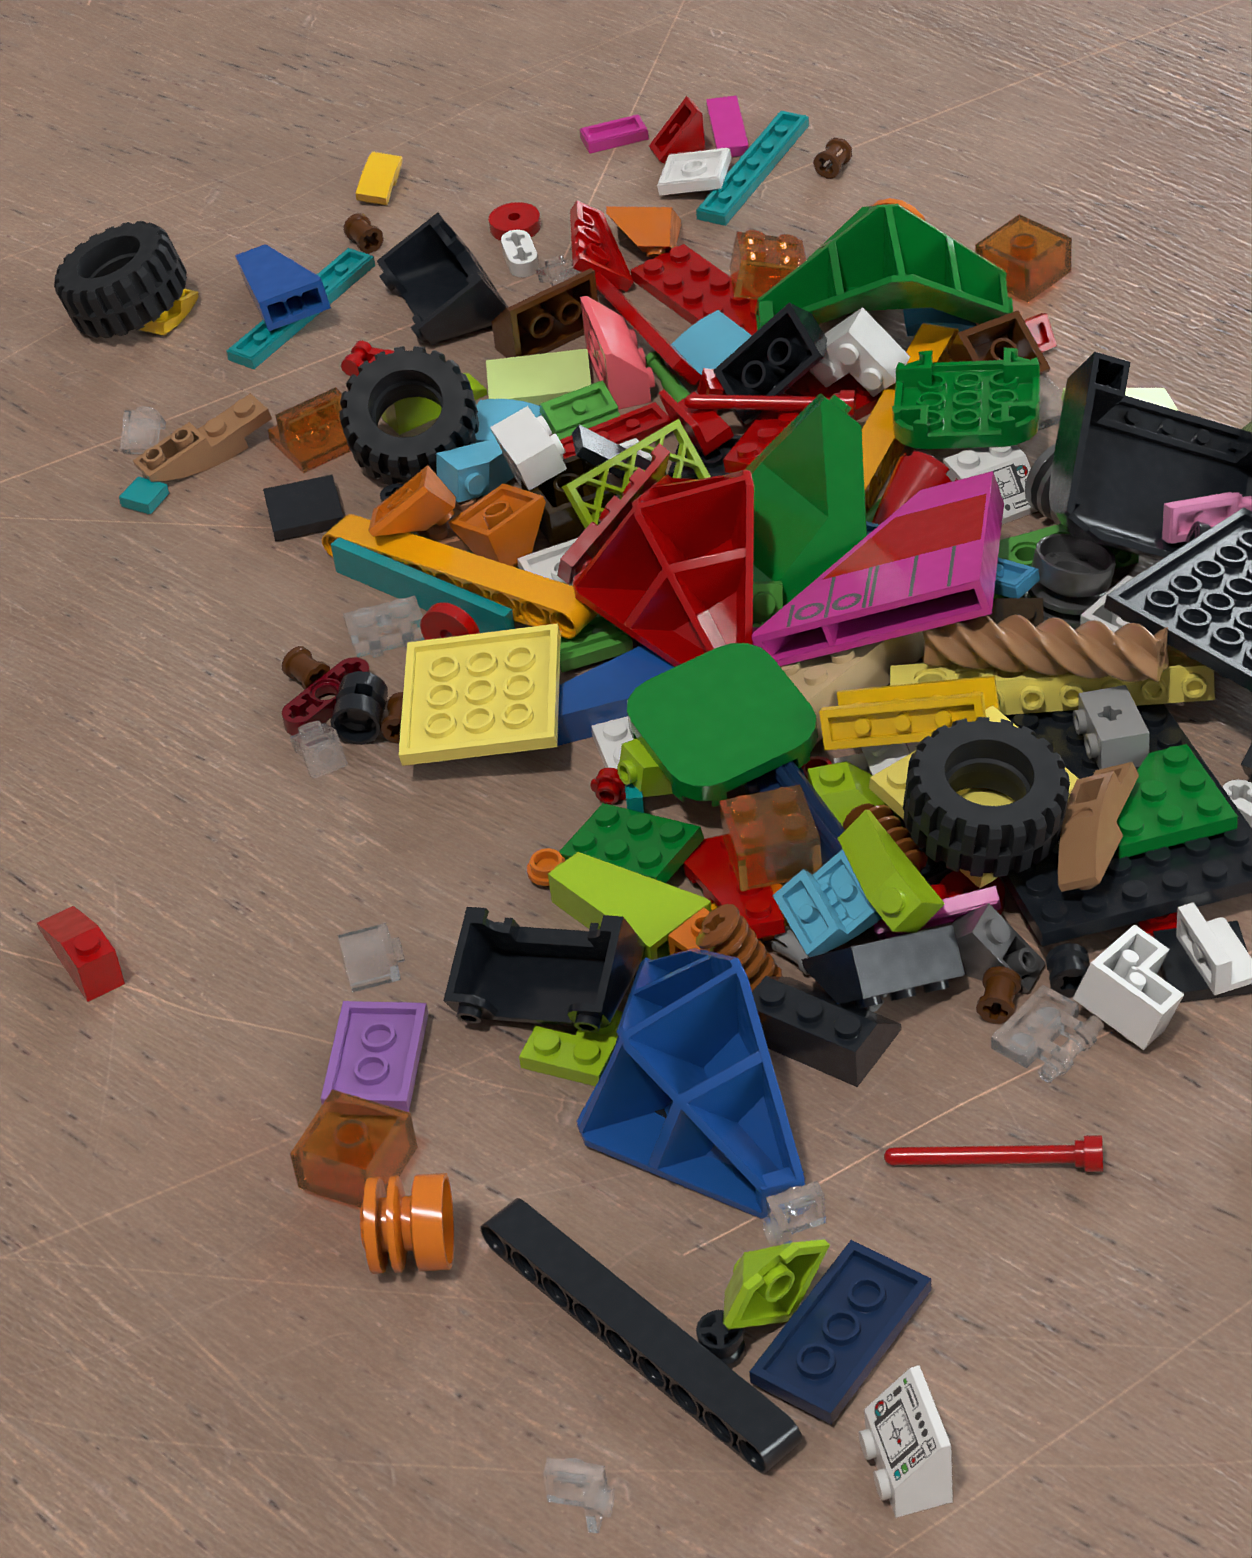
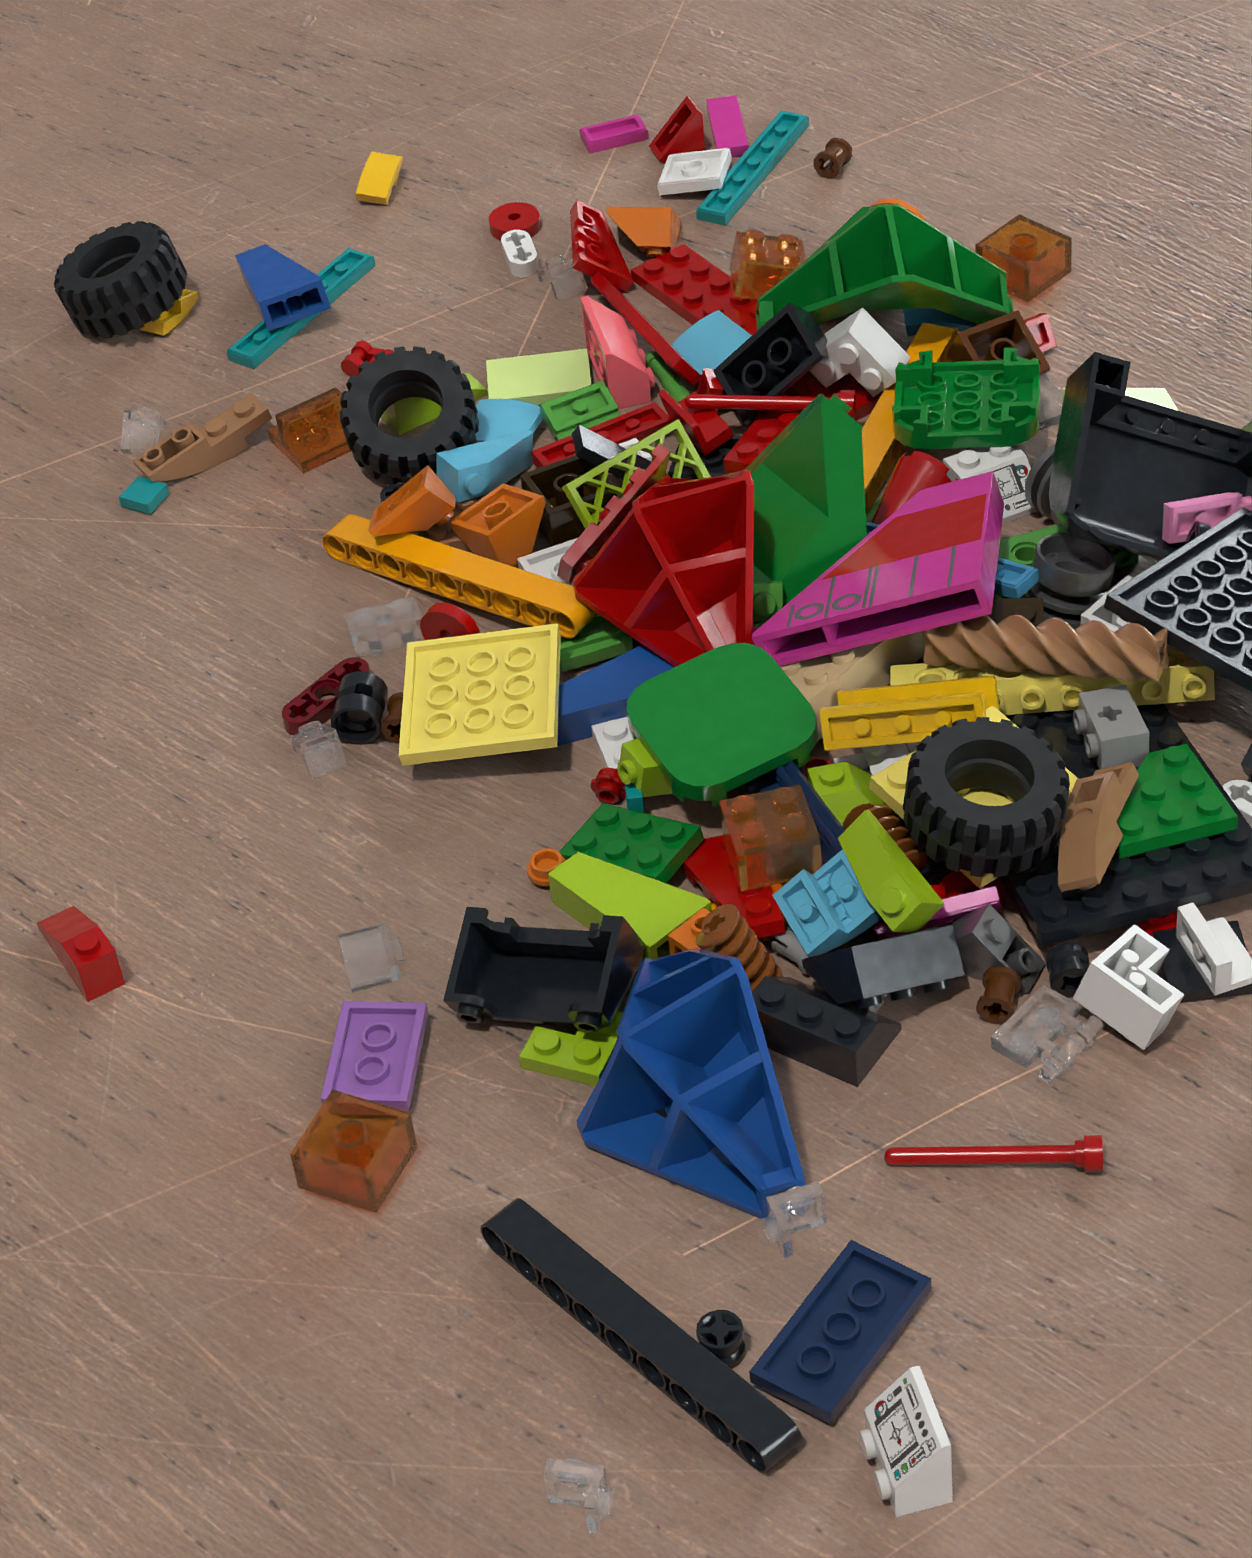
black tile [263,474,344,541] -> none
reddish brown bush [282,646,330,690] -> none
teal tile [331,537,515,633] -> none
reddish brown bush [343,213,384,254] -> none
orange wheel [360,1173,454,1274] -> none
black windscreen [377,212,508,344] -> none
white brick [490,406,567,491] -> none
reddish brown slope [491,268,598,358] -> none
lime slope [723,1239,830,1329] -> none

